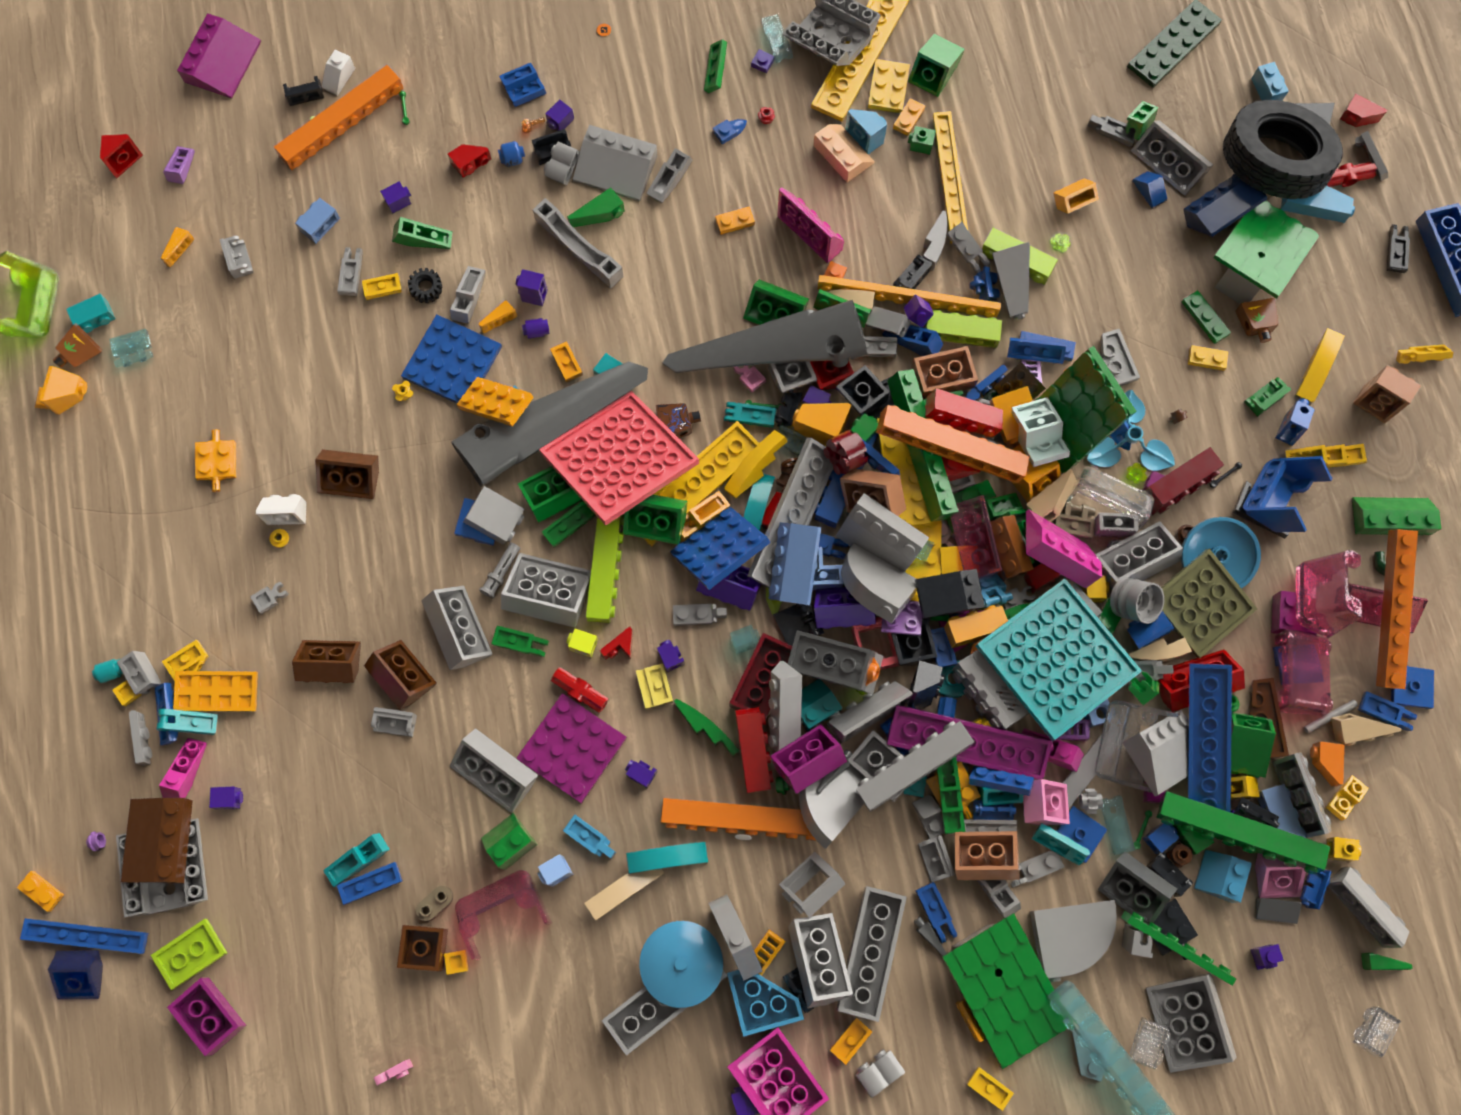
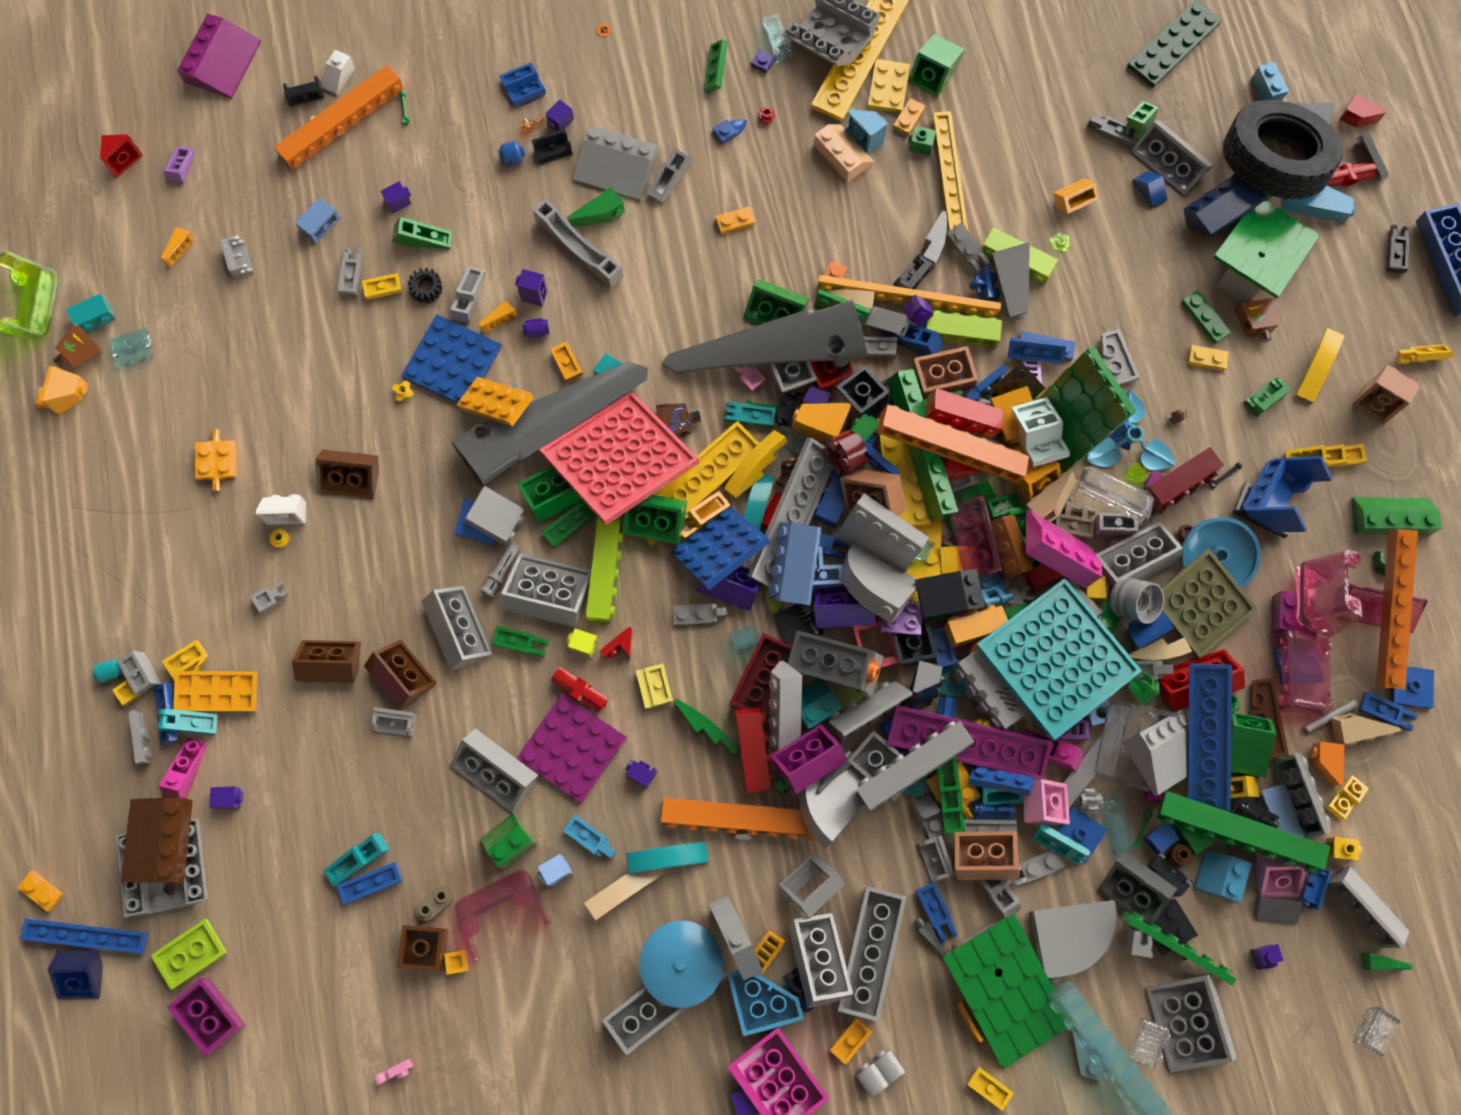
medium lavender plate [86,832,106,851] -> none
red slope [447,144,492,178] -> none
light grey brick [544,142,580,186] -> none
dark purple brick [657,640,685,672] -> none
dark pink slope [777,187,844,263] -> none
torso [1275,399,1315,446] -> none

